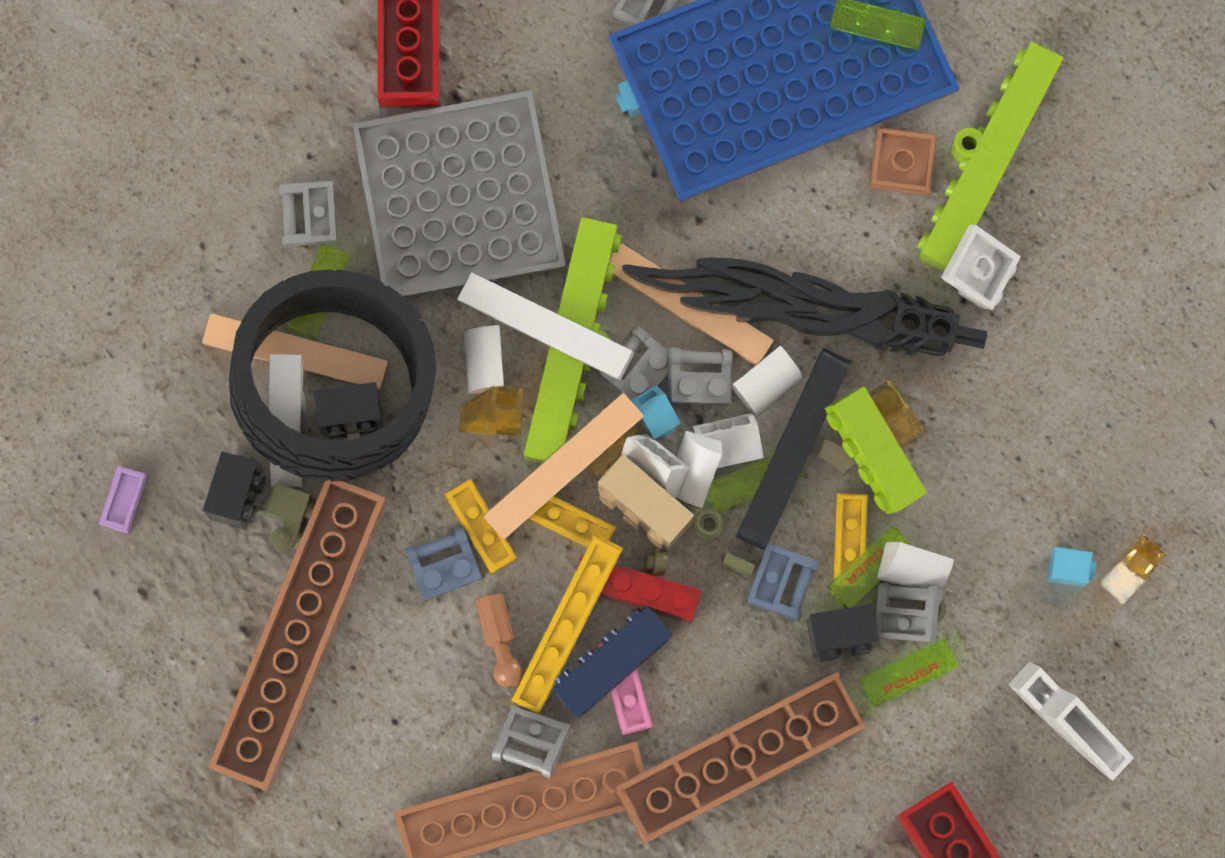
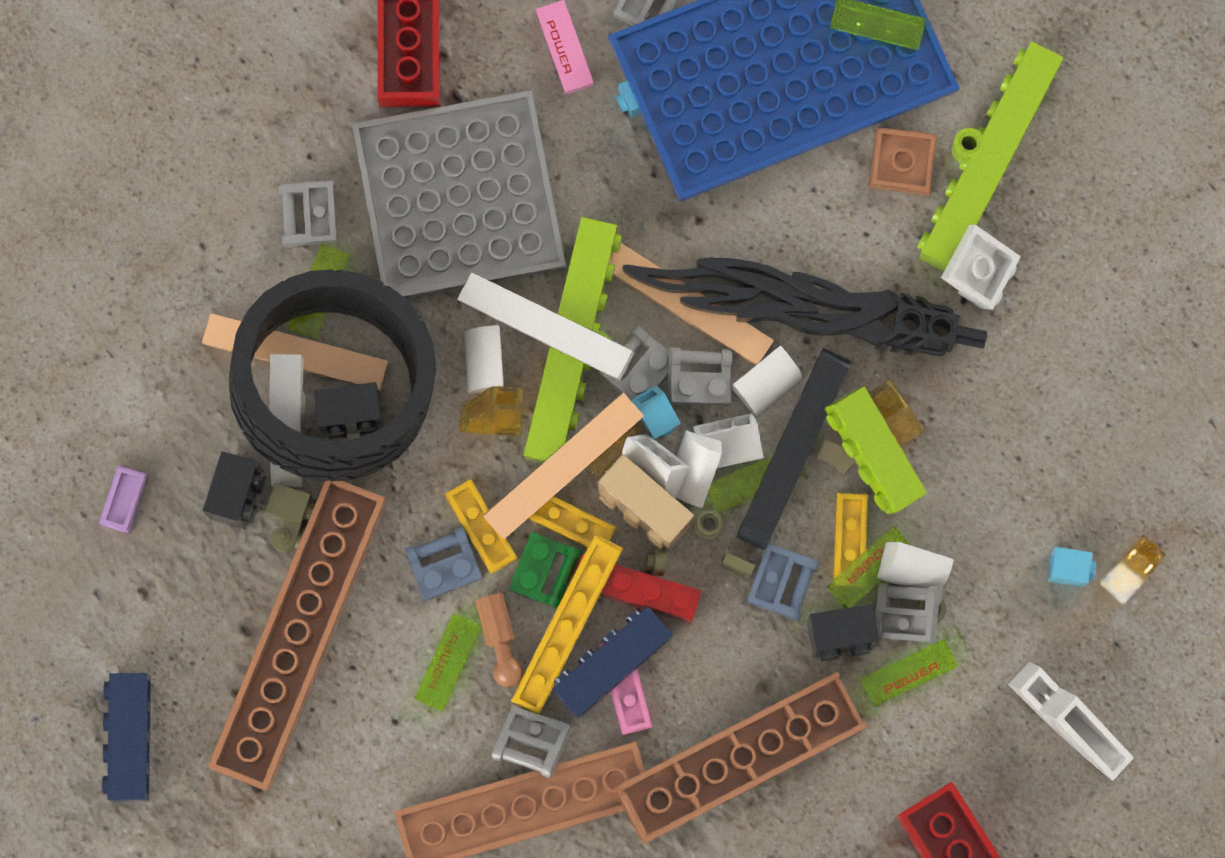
none -> dark blue brick [102,673,151,802]
none -> clear neon green tile [414,614,482,712]
none -> green plate [509,532,583,609]
none -> bright pink tile [535,0,594,95]

